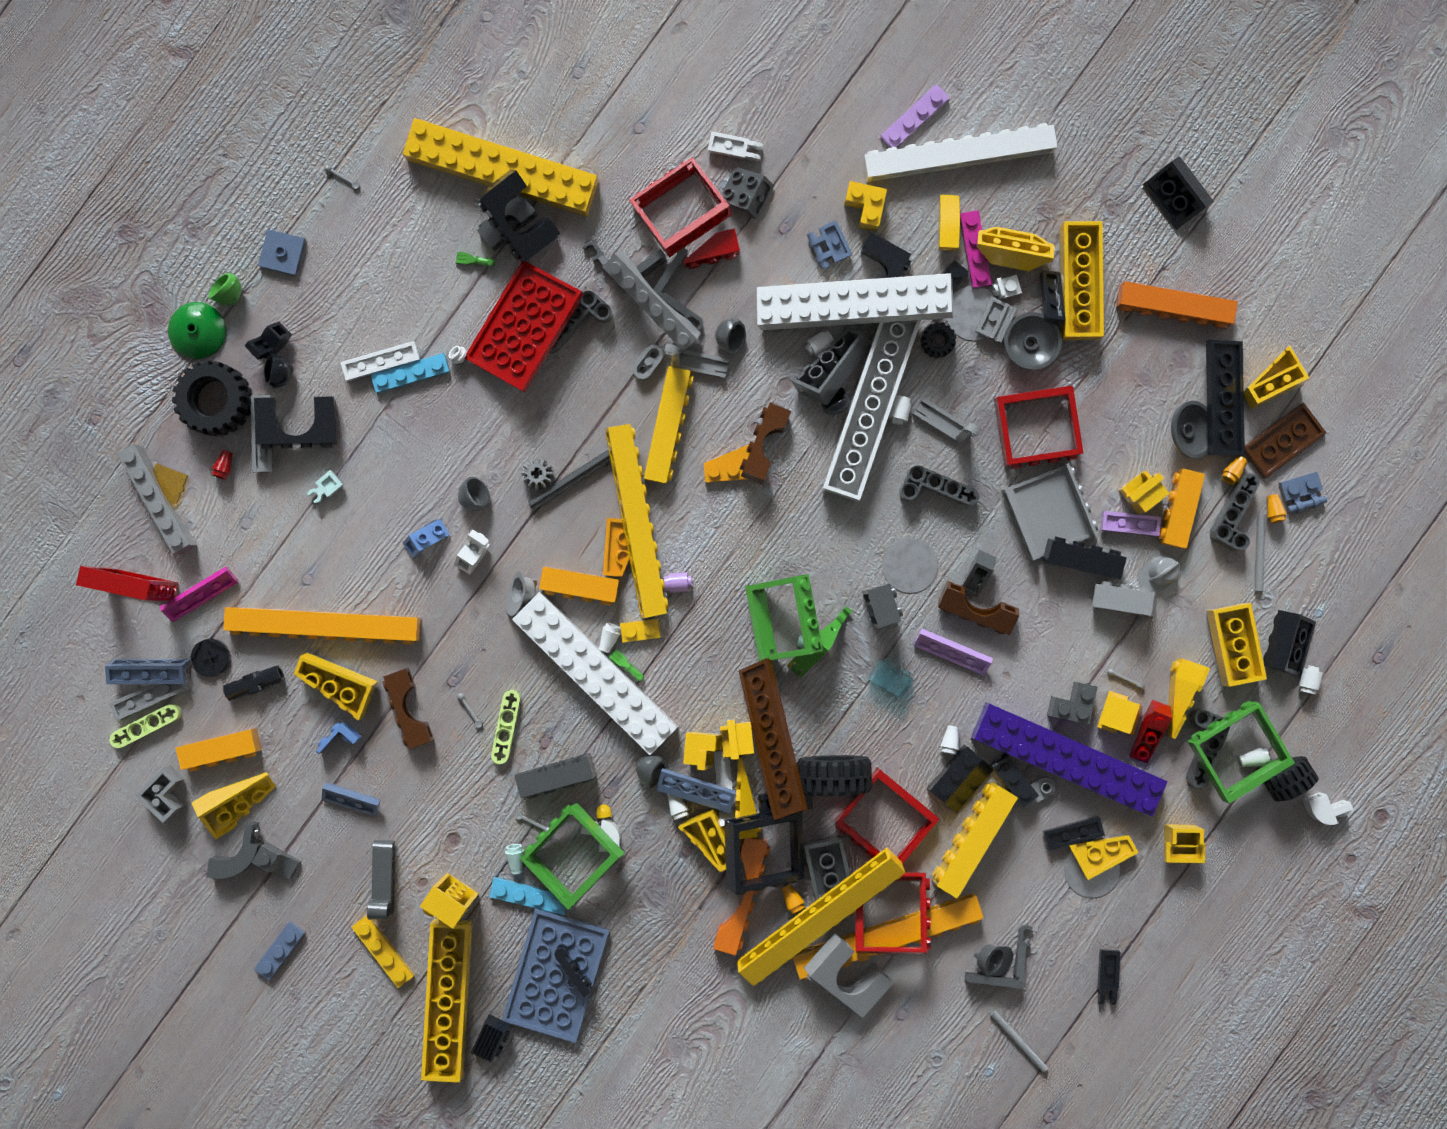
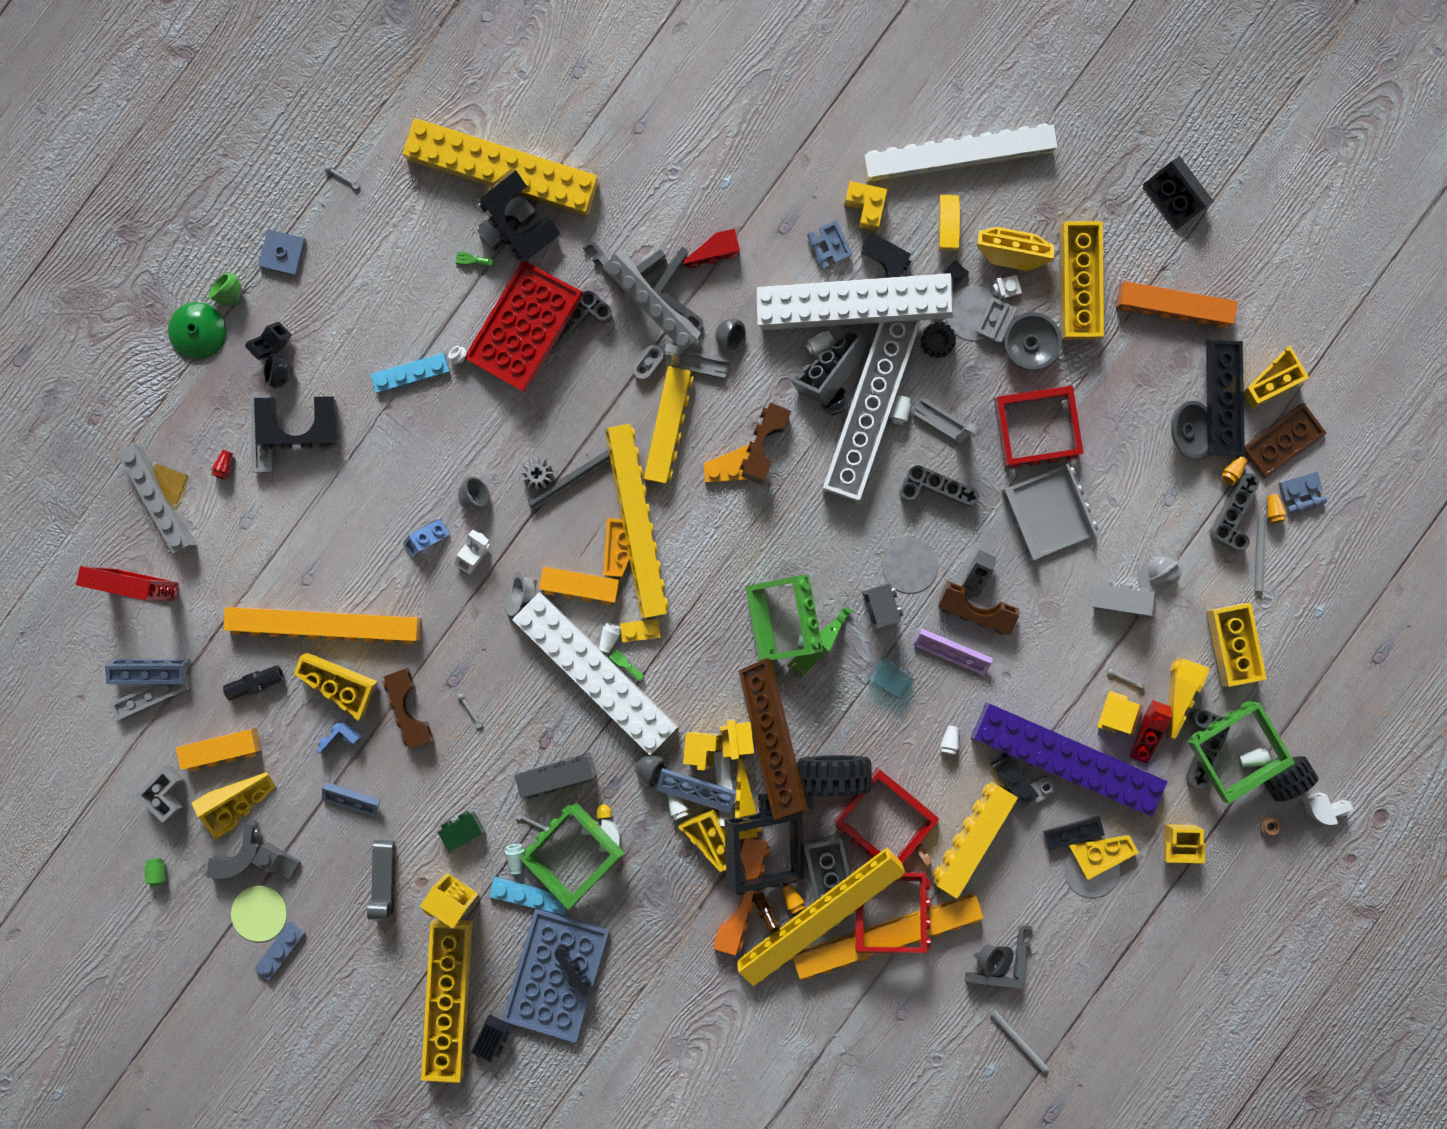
yellowish green beam [109,704,182,748] -> none
dark pink plate [160,566,238,623] -> none
black tyre [172,360,253,436] -> none
black tile [191,638,231,677] -> none
light aqua plate [307,470,344,503] -> none
white plate [341,341,420,381] -> none
yellow plate [351,915,414,988] -> none
yellowish green beam [491,690,521,764] -> none
red window [629,157,732,258] -> none
lavender brick [664,572,692,593] -> none
white hinge [708,131,763,161] -> none
dark grey bracket [721,167,774,220] -> none
light grey arch [804,933,893,1018] -> none
lavender plate [880,84,949,148] -> none
black slope [927,745,994,813] -> none
dark pink plate [960,210,992,289] -> none
black plate [1039,270,1066,324] -> none
black brick [1043,536,1127,580] -> none
dark grey brick [1047,682,1098,725] -> none
black hinge [1097,949,1120,1005] -> none
lavender plate [1100,511,1161,536] -> none
yellow plate [1119,470,1170,514] -> none
light orange brick [1158,468,1205,549] -> none
black slope [1263,610,1316,677] -> none
white brick [1299,665,1323,695] -> none
none -> bright green brick [144,858,166,887]
none -> yellowish green sticker [231,886,287,942]
none -> dark green brick [438,810,485,852]
none -> reddish brown pin [753,893,780,933]
none -> medium nougat tile [915,844,932,866]
none -> medium nougat plate [1260,817,1281,837]

